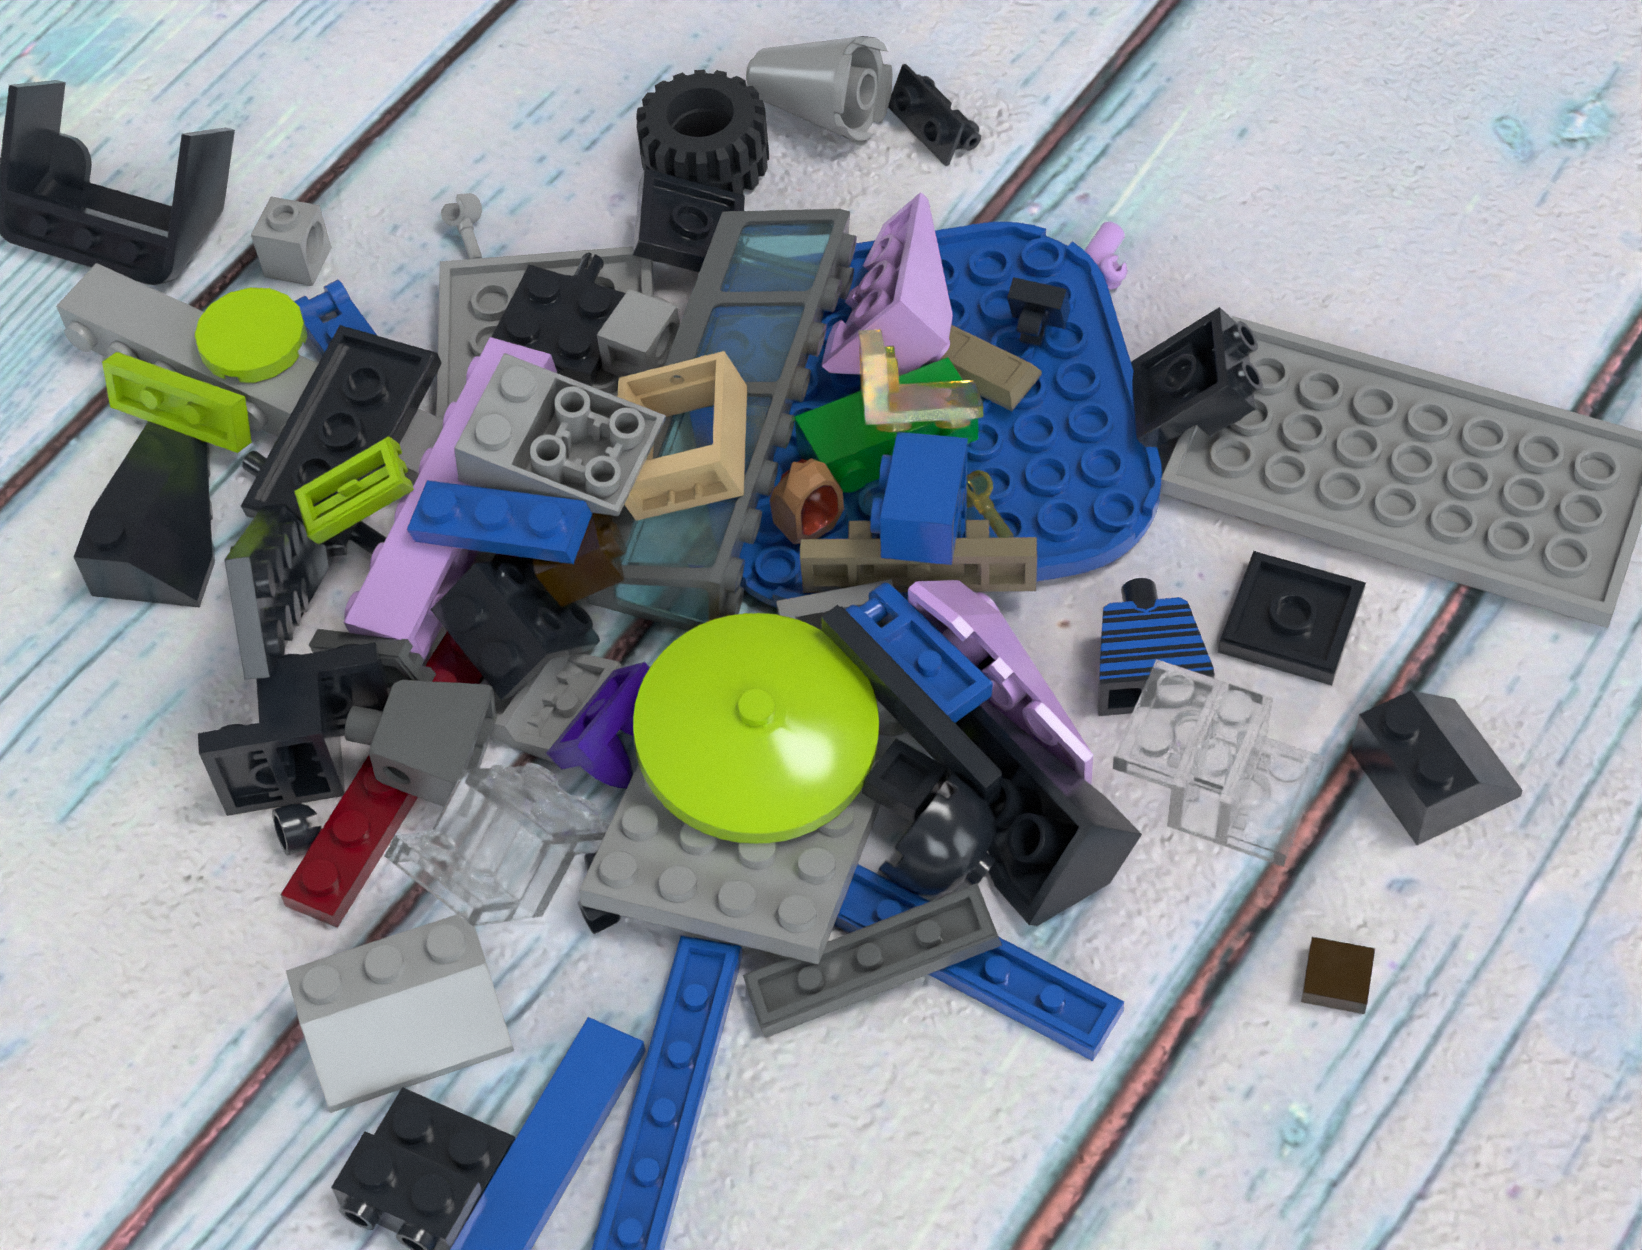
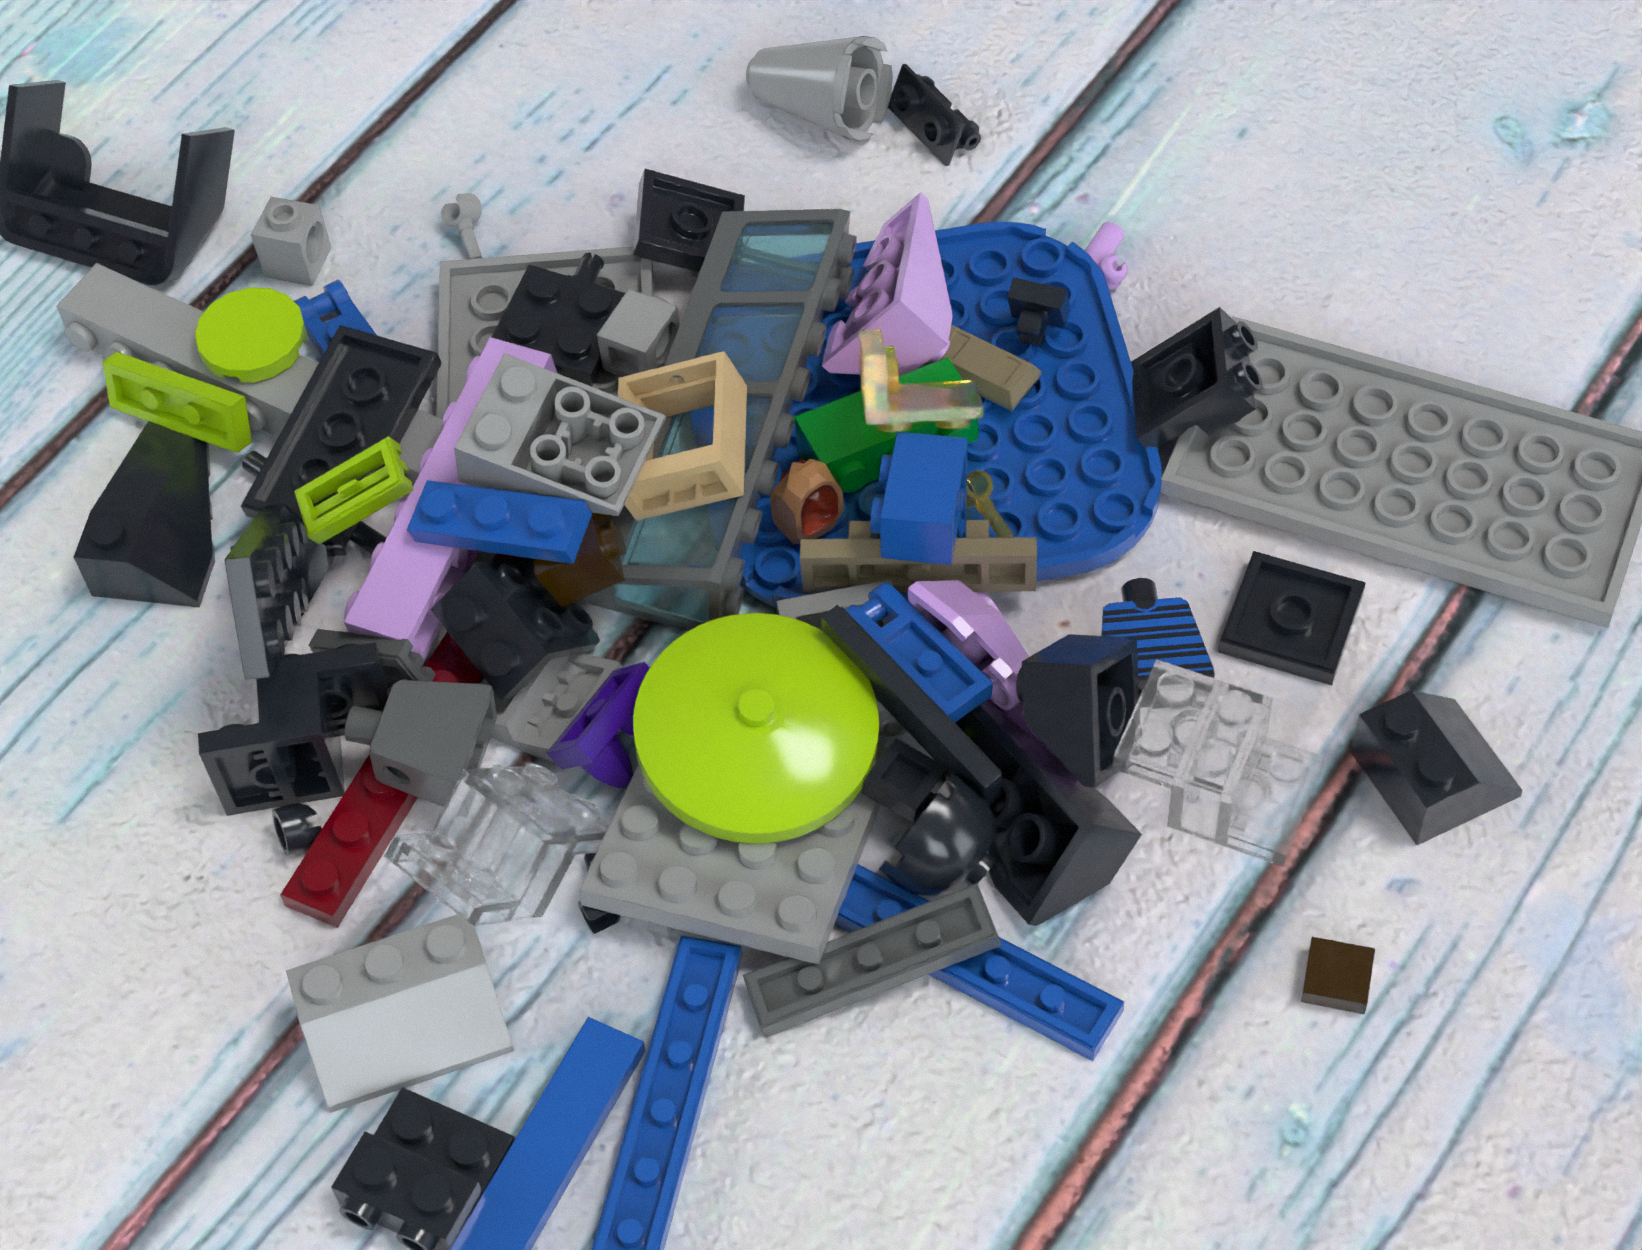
black tyre [636,69,769,195] -> none
none -> black slope [1016,634,1141,788]

